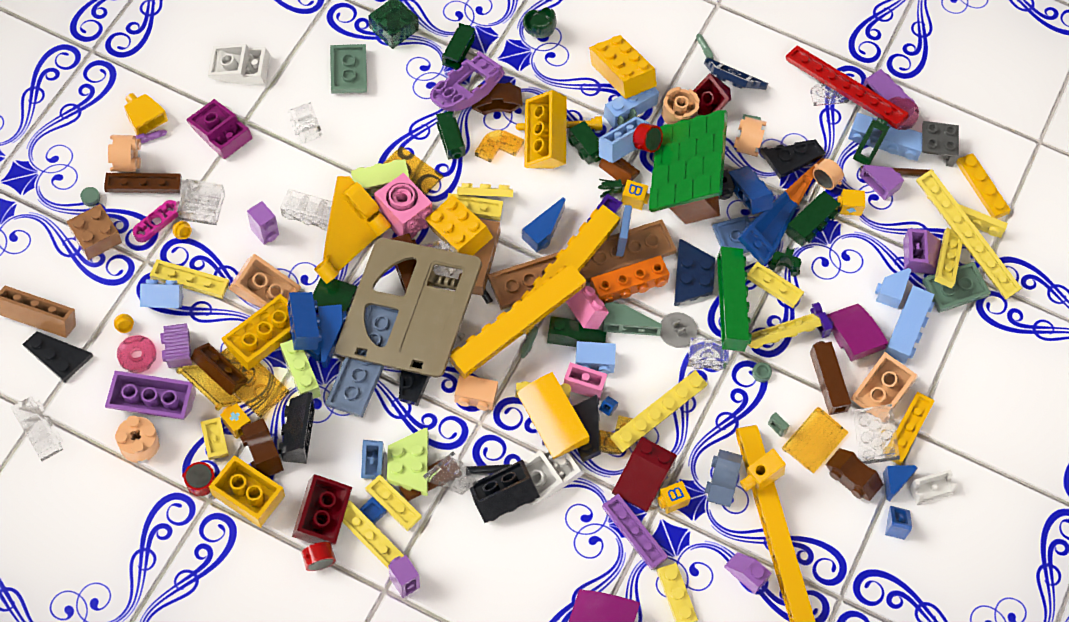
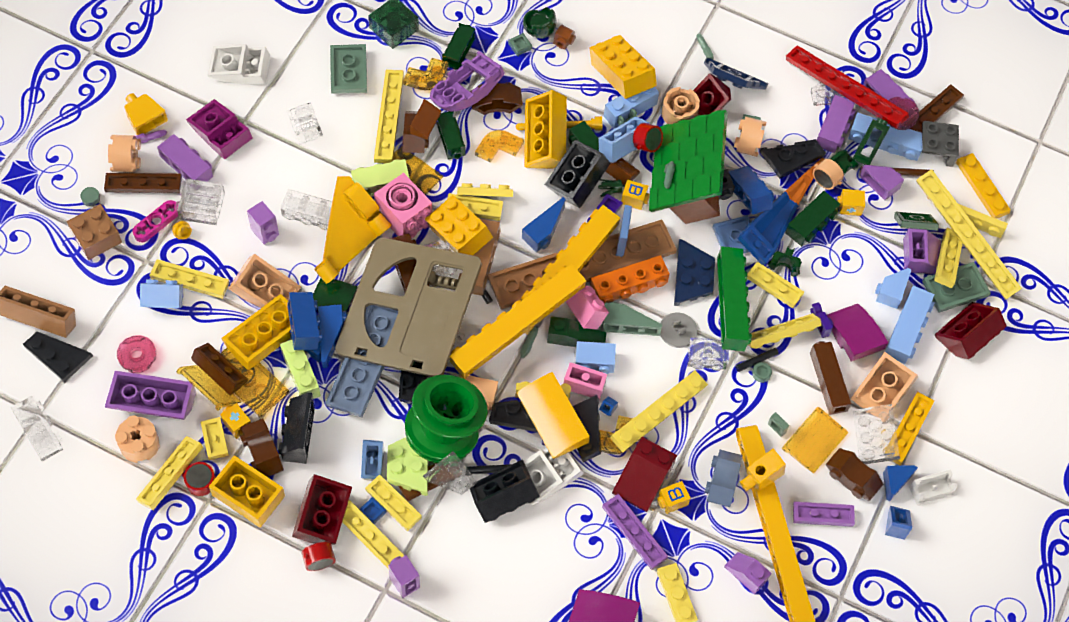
yellow plate [114,314,134,333] -> none
medium lavender brick [160,323,192,368] -> none
none -> light yellow plate [136,436,203,510]
none -> medium lavender brick [157,134,213,190]
none -> light yellow plate [374,69,404,163]
none -> reddish brown brick [402,111,429,153]
none -> clear yellow plate [403,58,449,90]
none -> green wheel [405,375,488,464]
none -> dark orange slope [410,99,441,140]
none -> black wing [489,400,538,432]
none -> sand green tile [508,33,532,56]
none -> black slope [544,140,611,208]
none -> dark orange plate [553,25,576,50]
none -> sand green piece [664,161,675,189]
none -> black piece [735,348,778,372]
none -> medium lavender plate [793,501,855,527]
none -> medium lavender brick [817,95,856,153]
none -> dark green piece [830,149,859,175]
none -> tile [894,211,939,231]
none -> reddish brown plate [904,84,964,133]
none -> dark red slope [934,302,1007,360]

